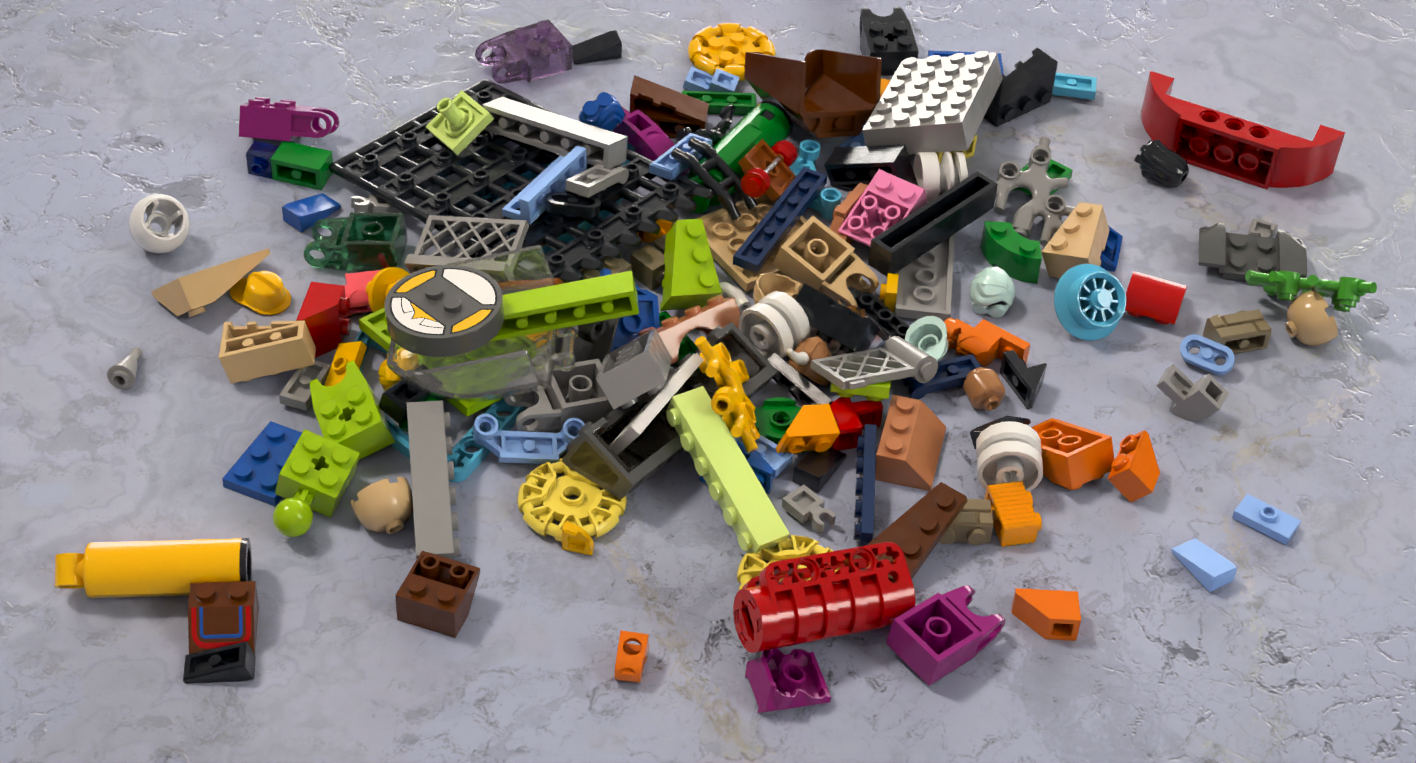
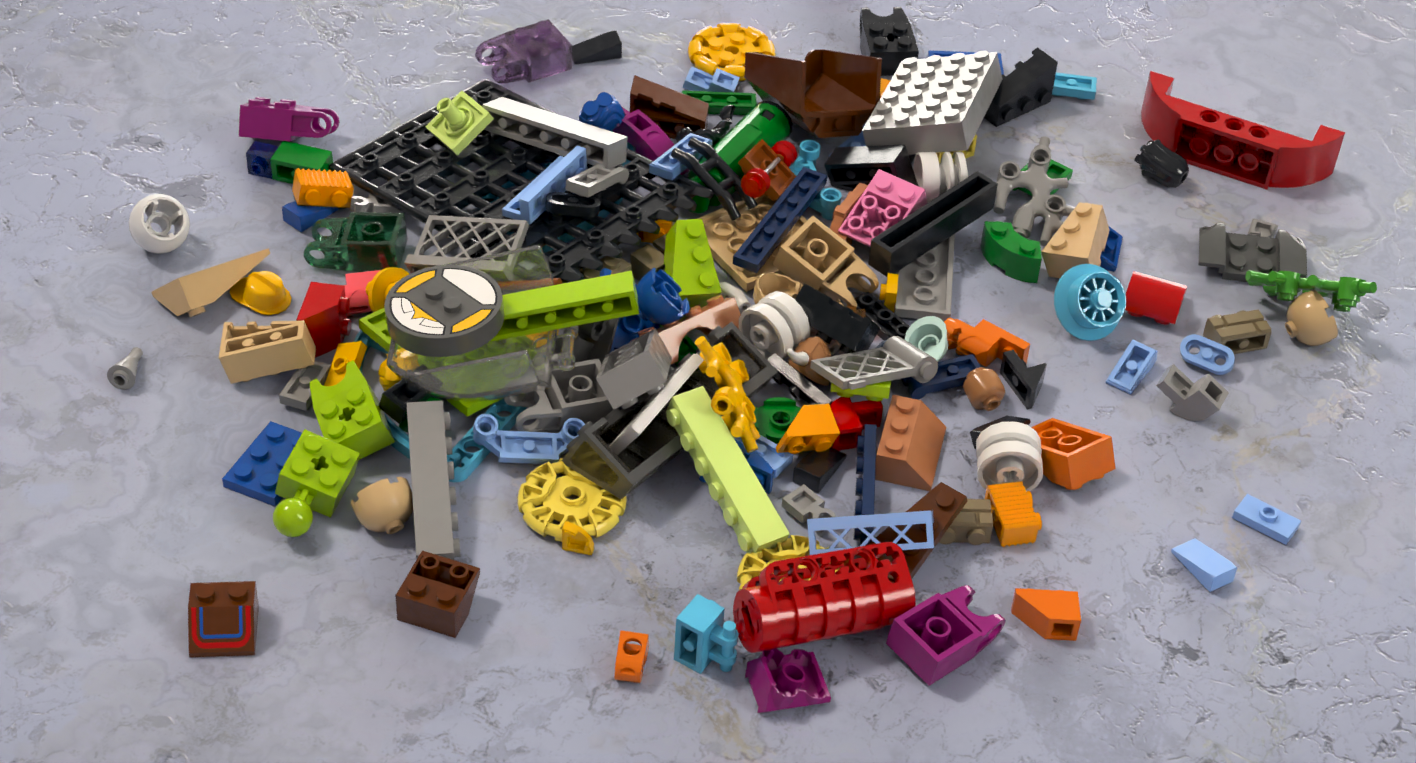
yellow piece [55,538,252,598] -> none
black slope [183,641,256,684] -> none
light aqua hair [969,267,1016,318] -> none
orange slope [1107,430,1160,502] -> none
none -> light orange brick [292,168,354,208]
none -> blue cylinder [636,268,690,325]
none -> medium azure brick [674,594,738,674]
none -> light blue fence [807,510,934,555]
none -> light blue slope [1106,339,1158,394]

